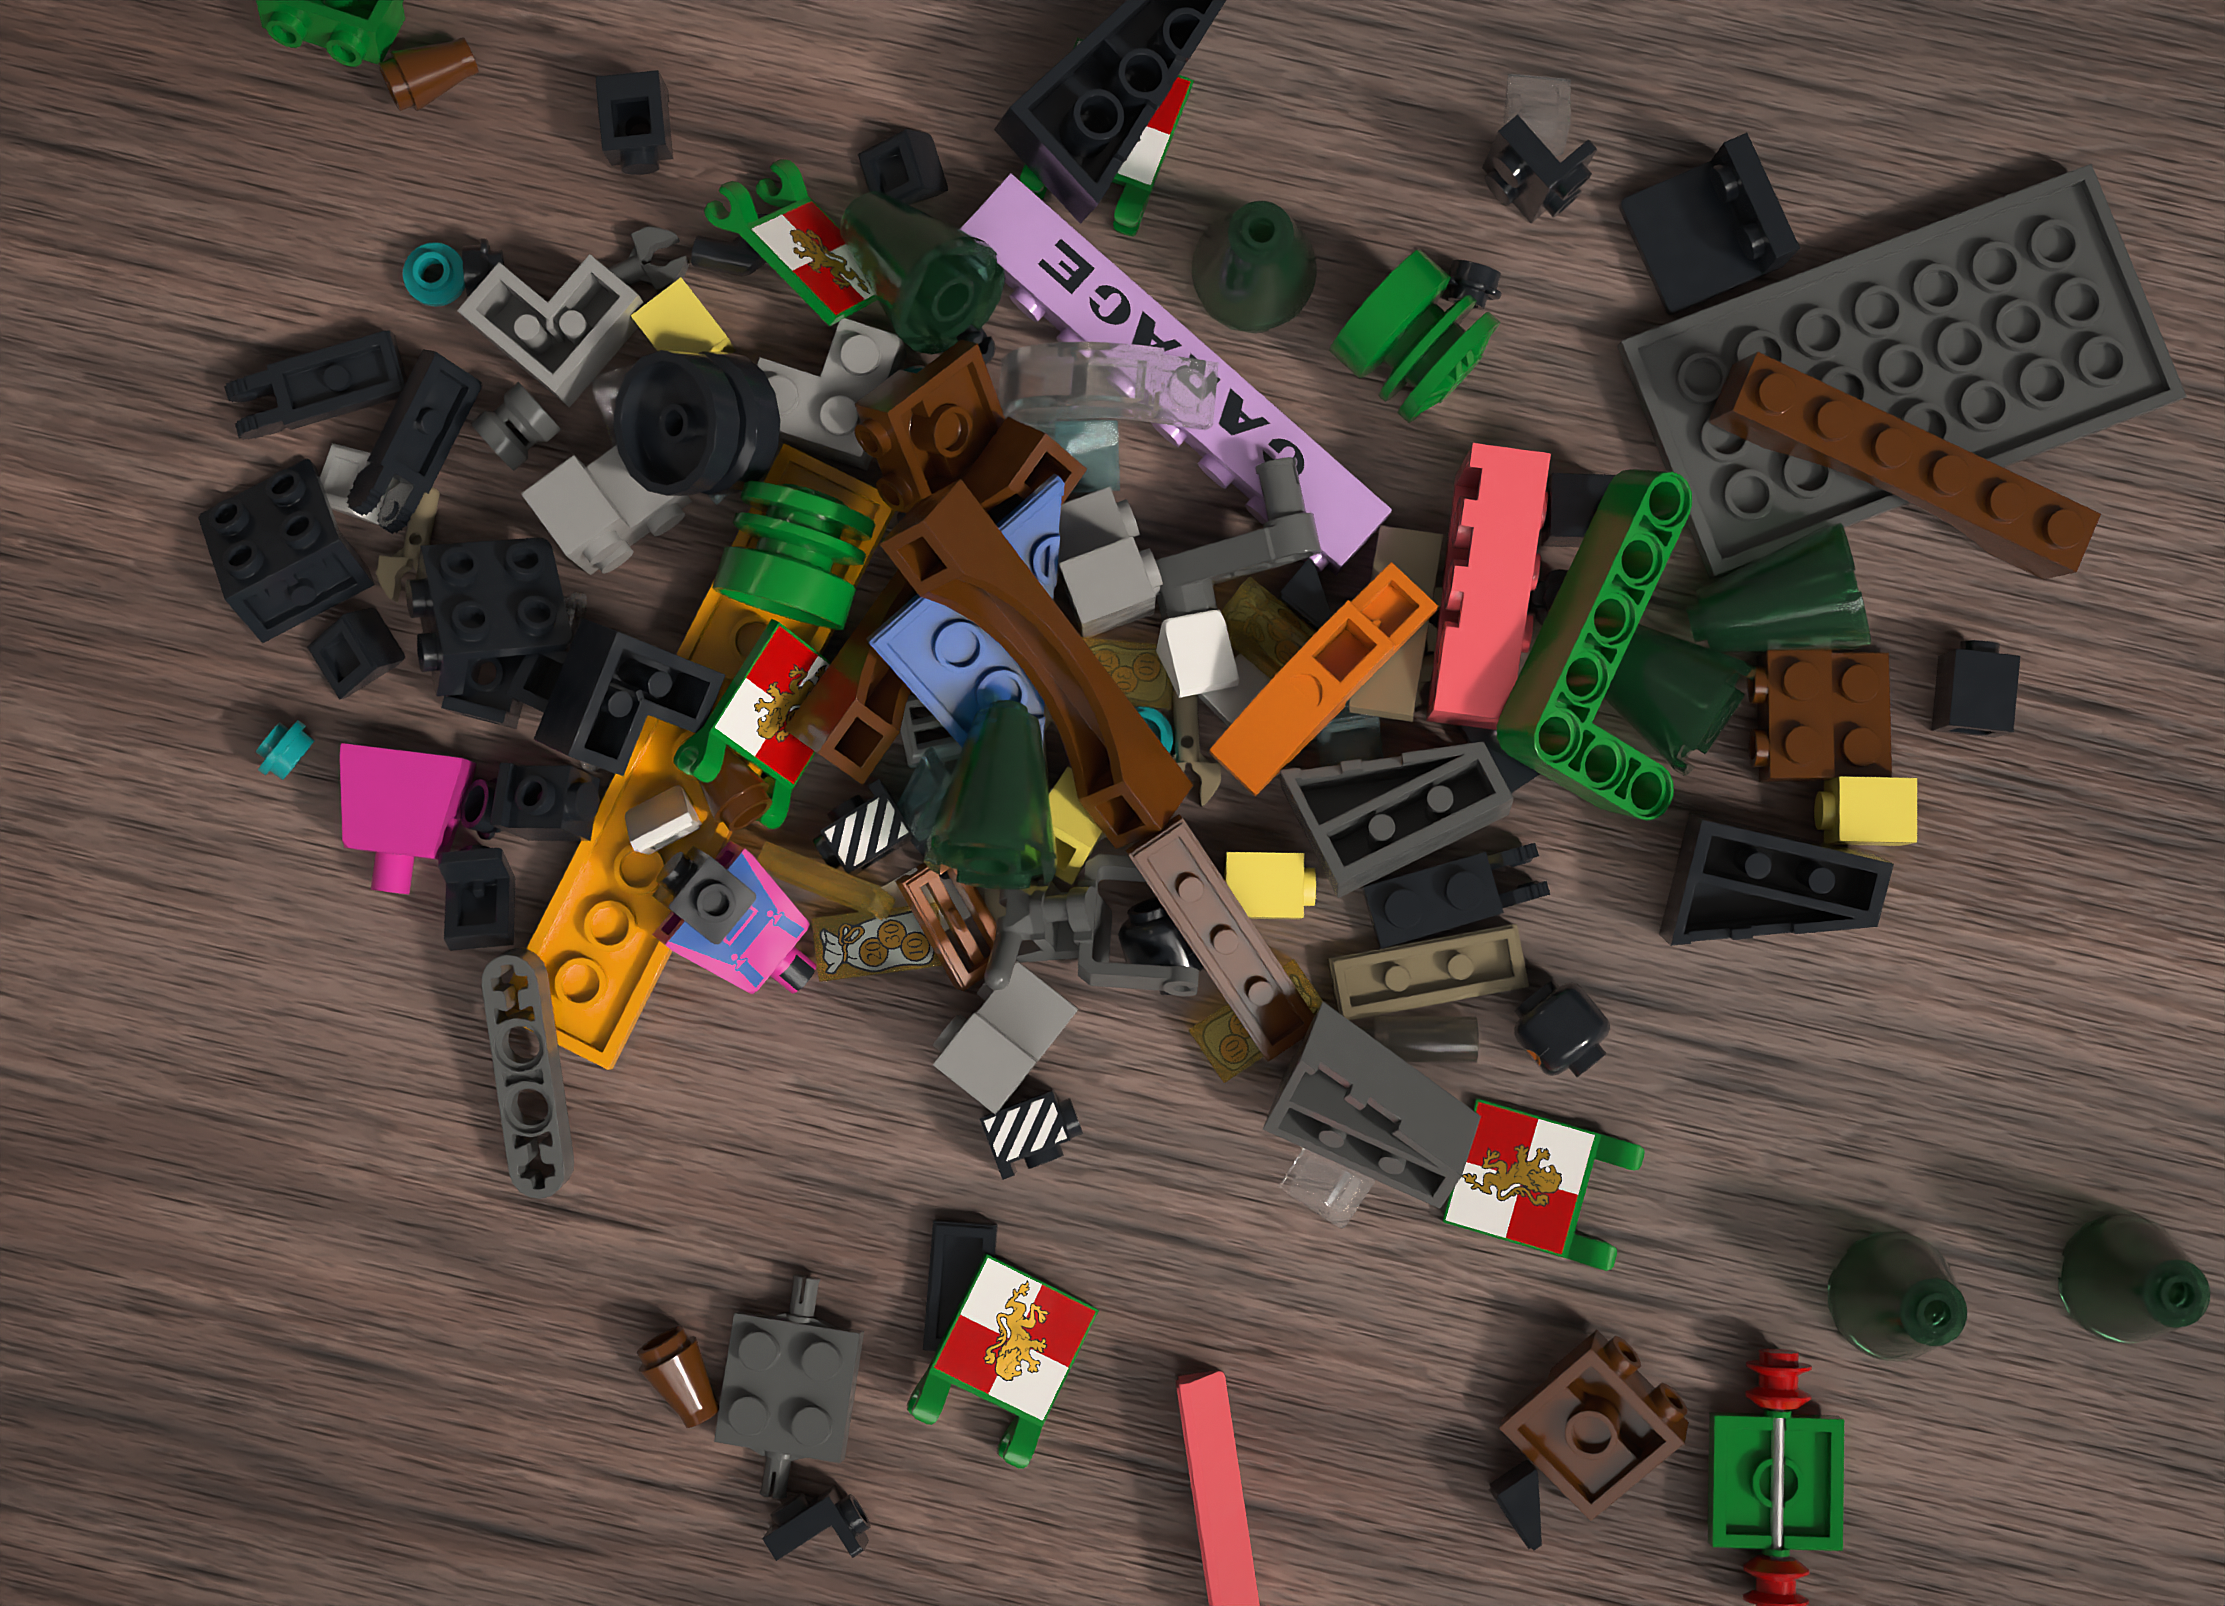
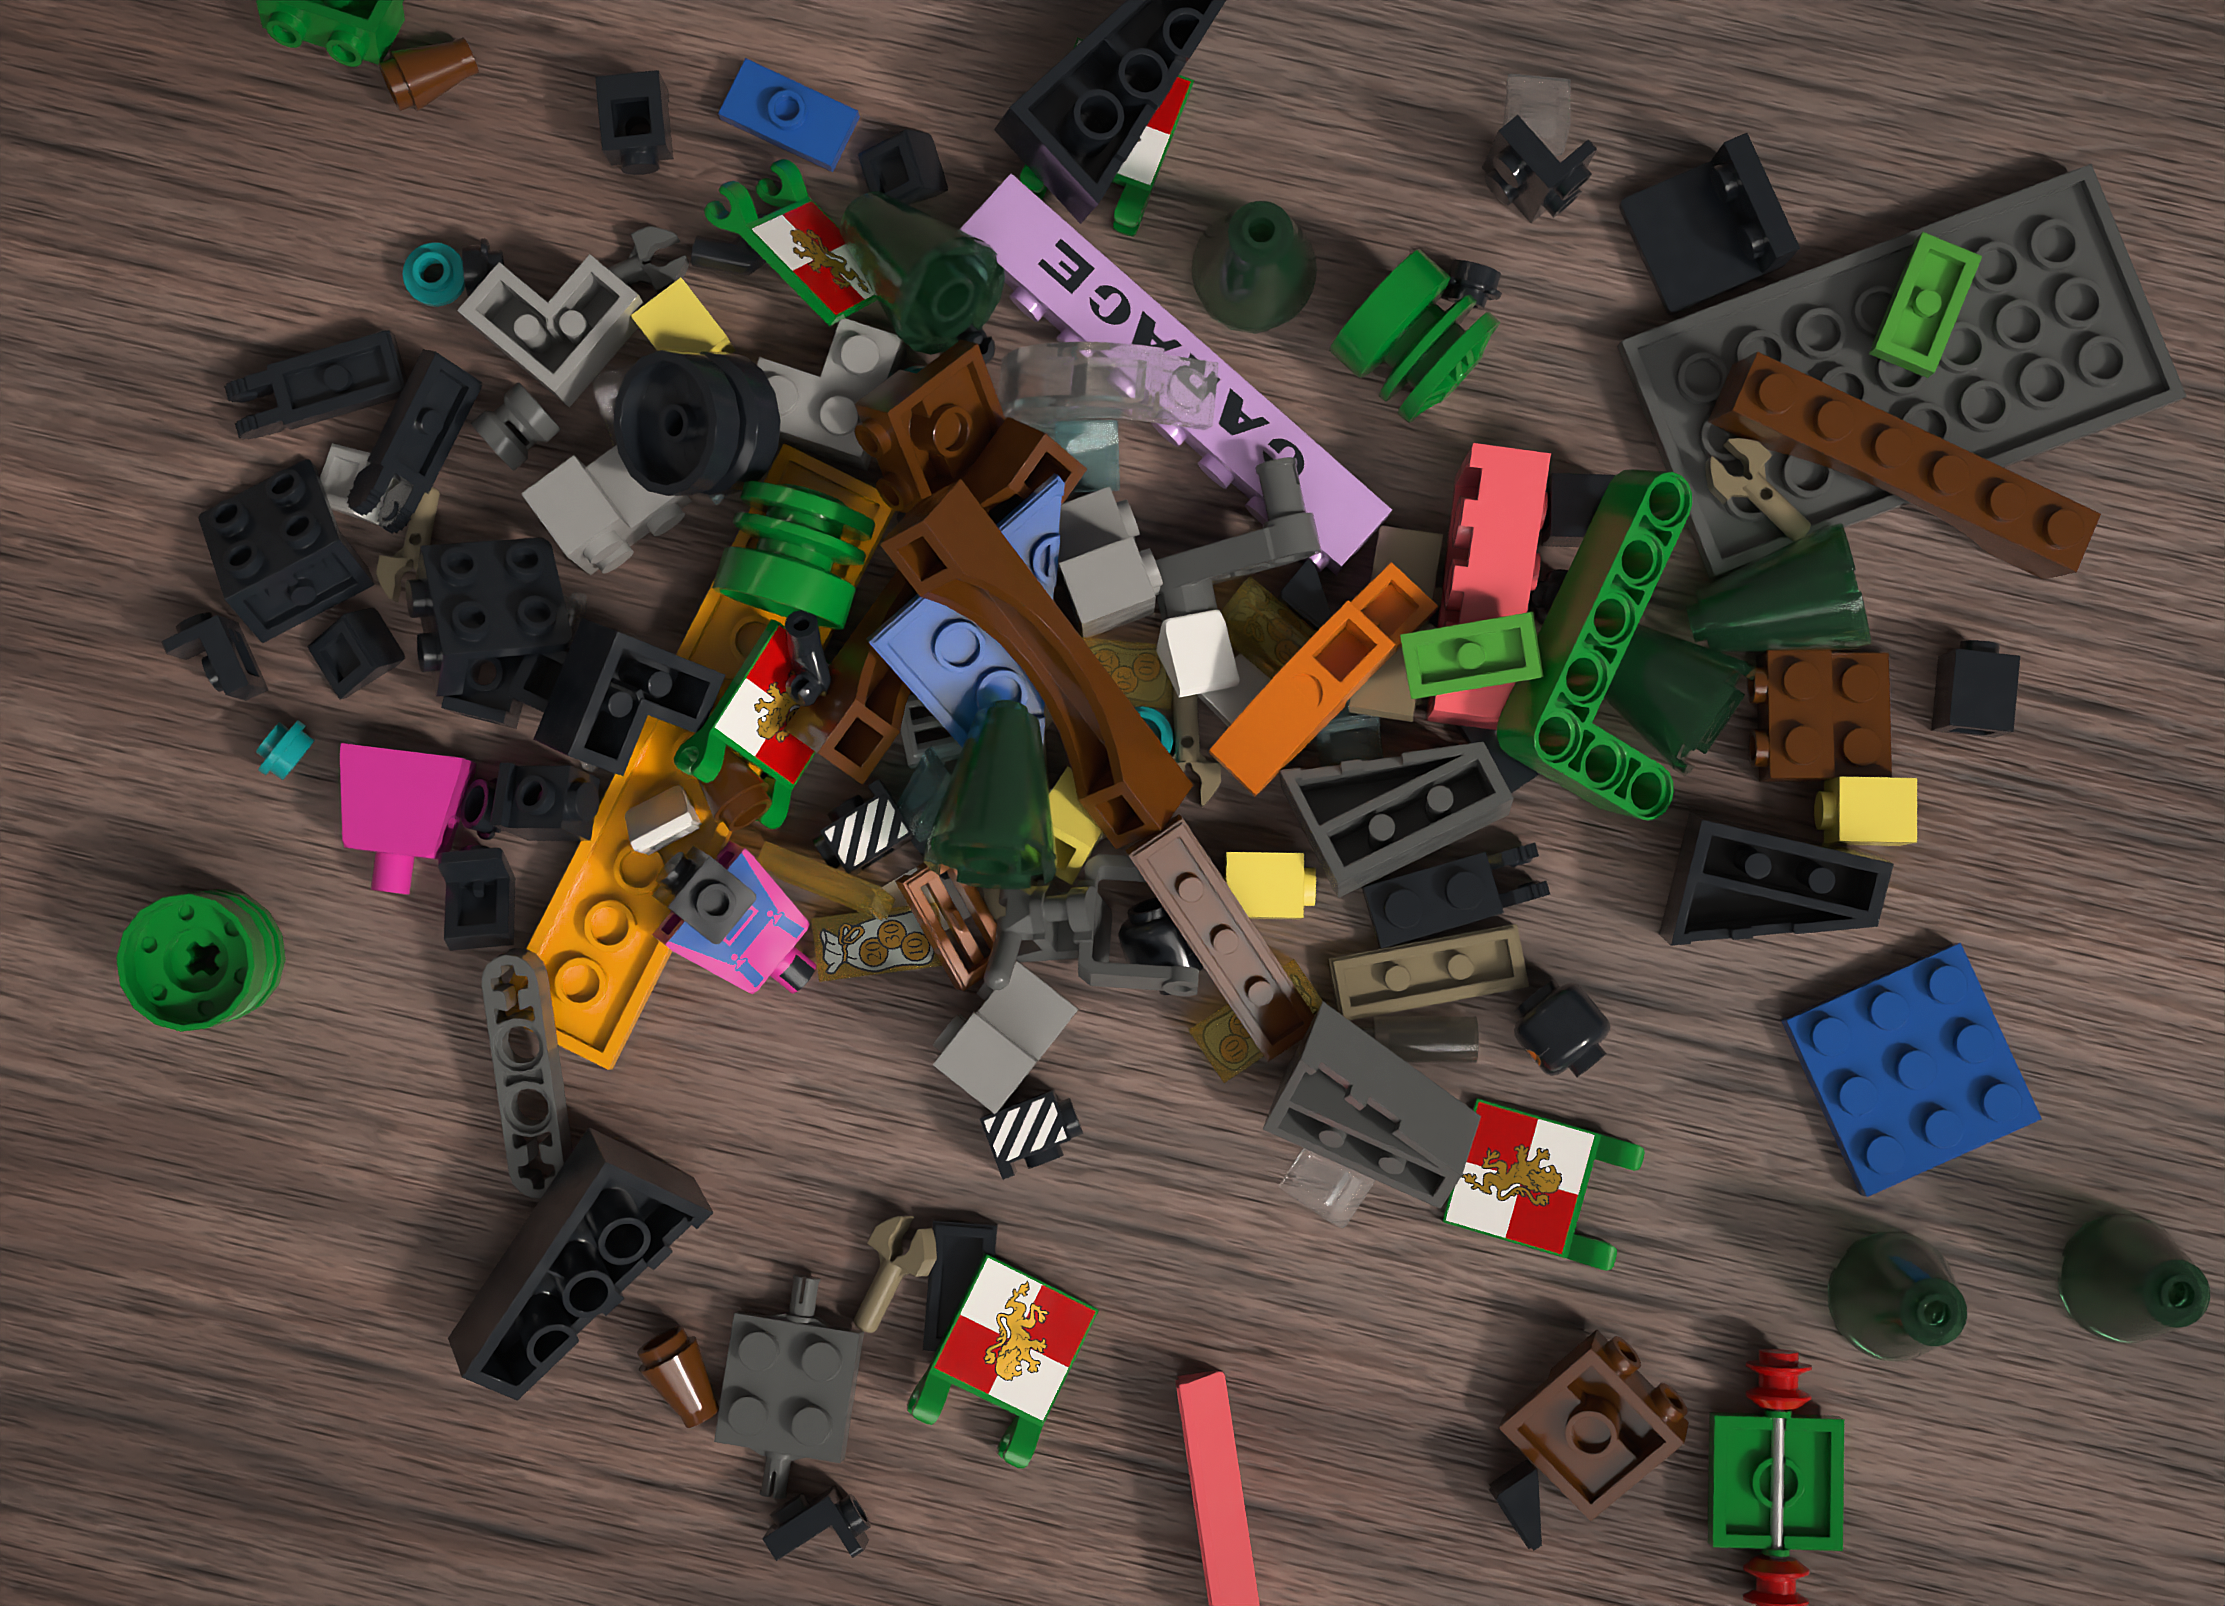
none -> green wheel [116,889,286,1032]
none -> black bracket [161,612,269,701]
none -> black wedge [448,1127,714,1401]
none -> blue plate [718,58,860,172]
none -> black arm [785,610,832,706]
none -> dark tan bar [854,1216,937,1333]
none -> bright green plate [1400,612,1544,699]
none -> dark tan bar [1705,438,1811,541]
none -> blue plate [1781,943,2042,1197]
none -> bright green plate [1869,232,1982,378]

